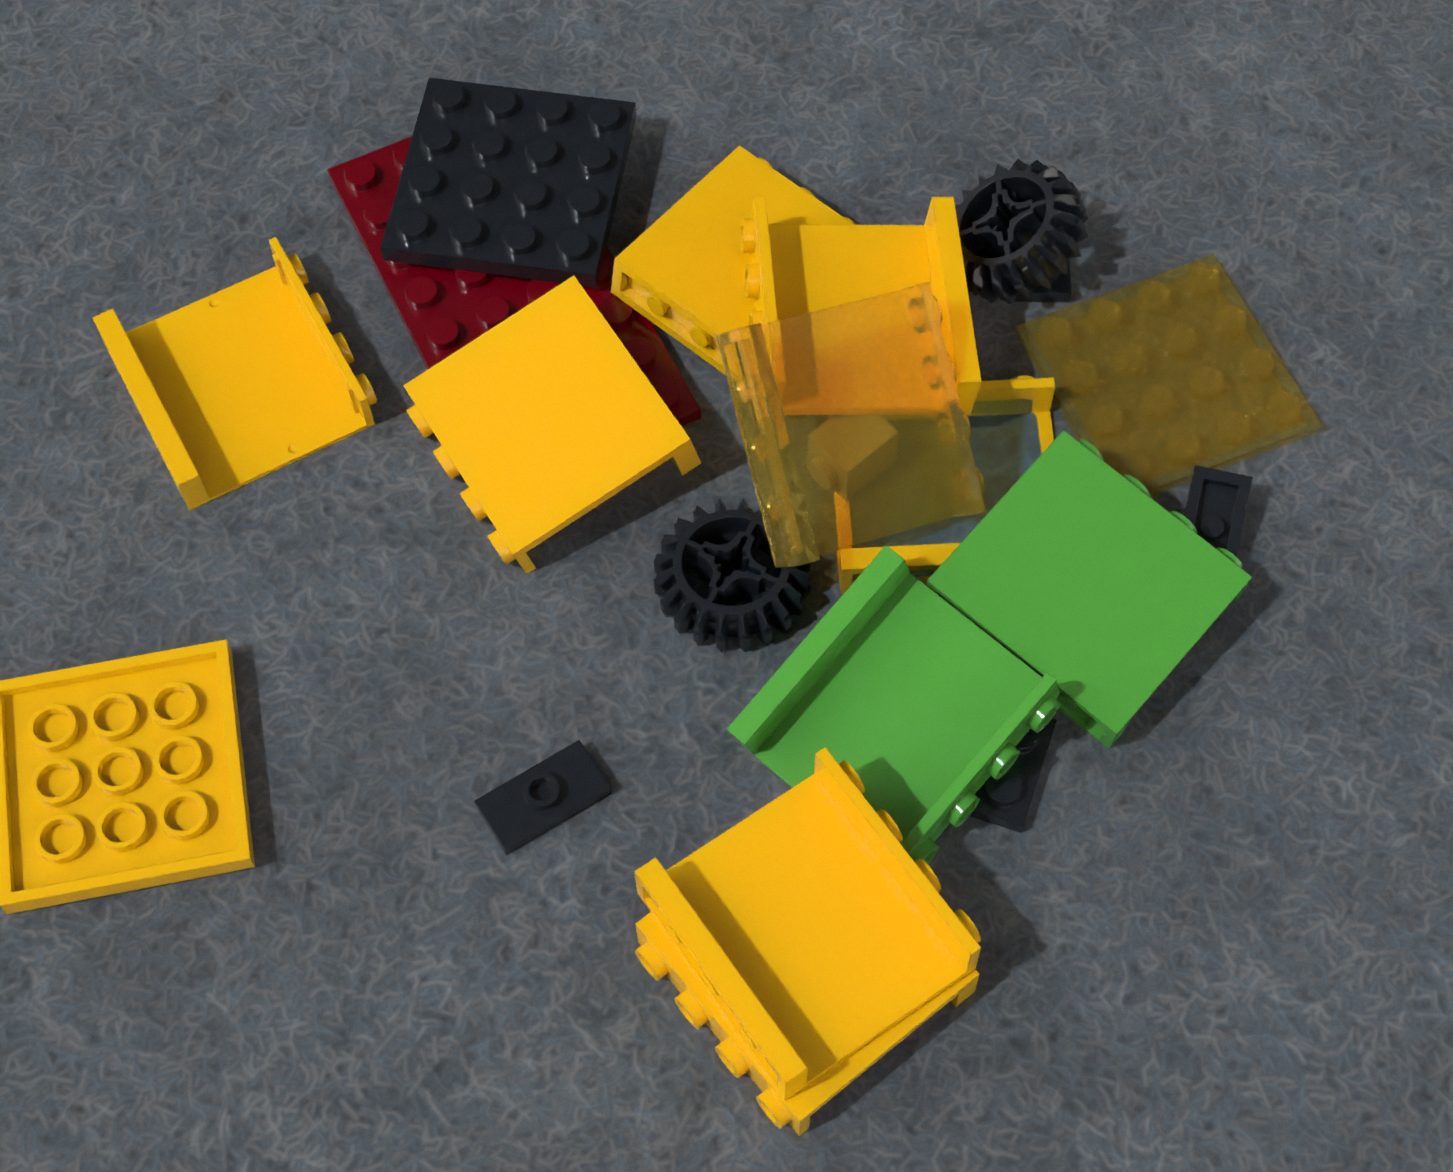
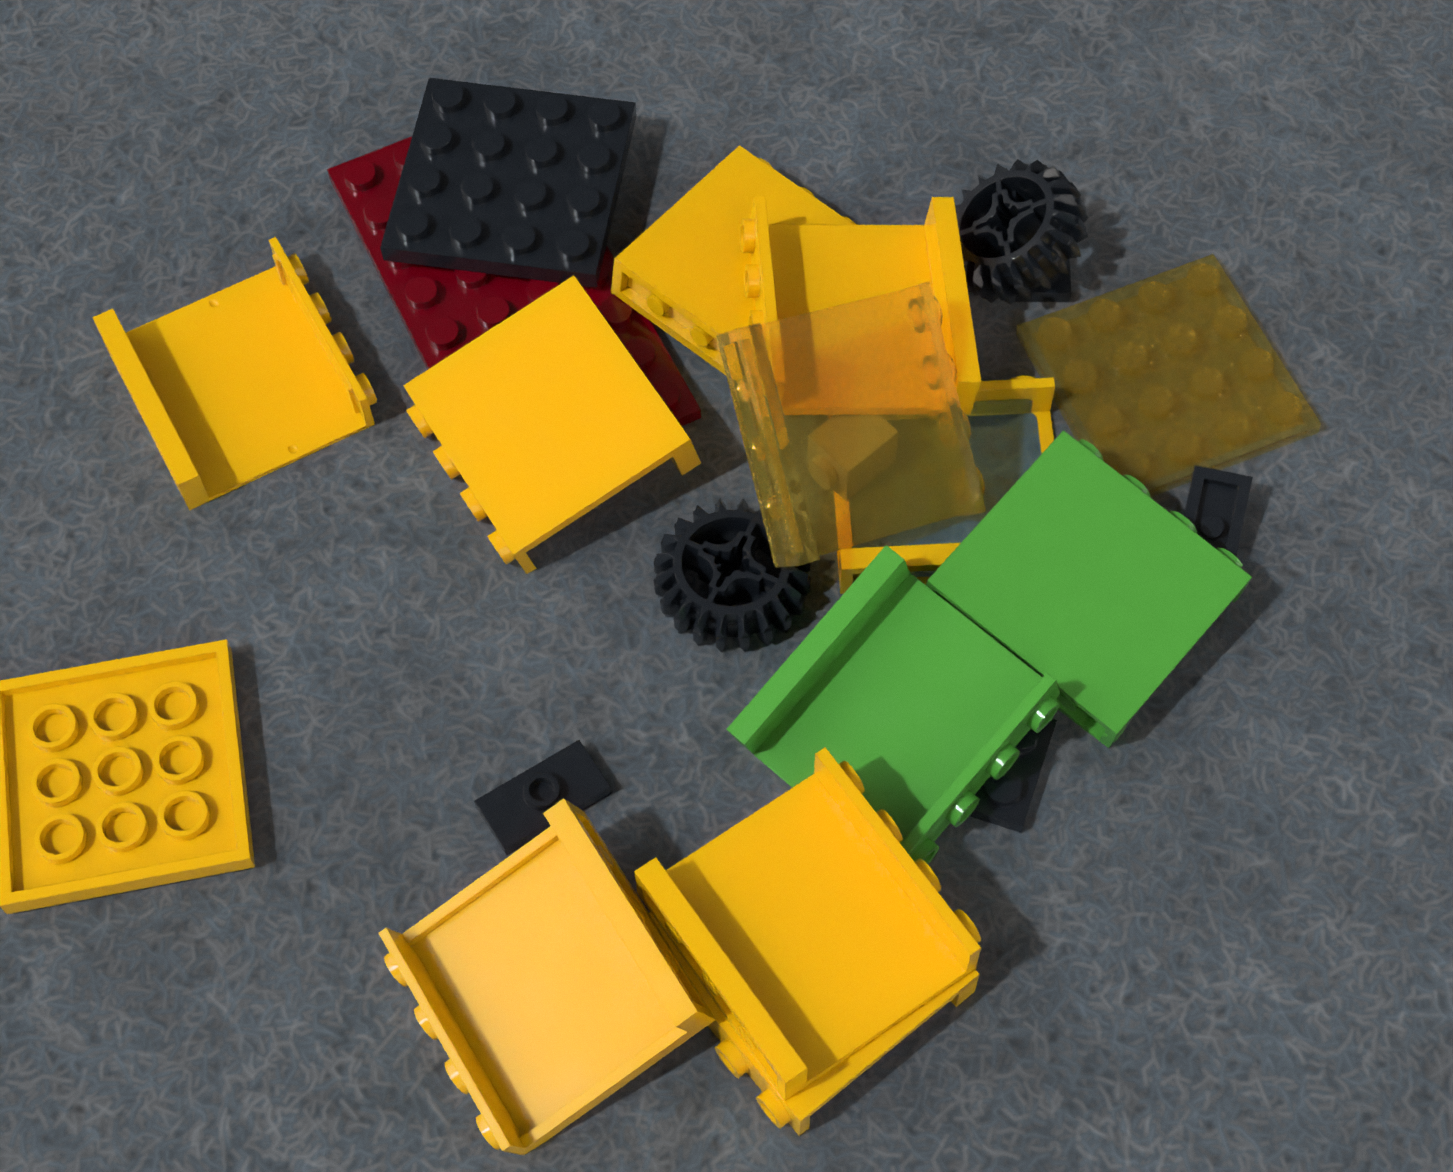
none -> yellow panel [378,798,716,1155]

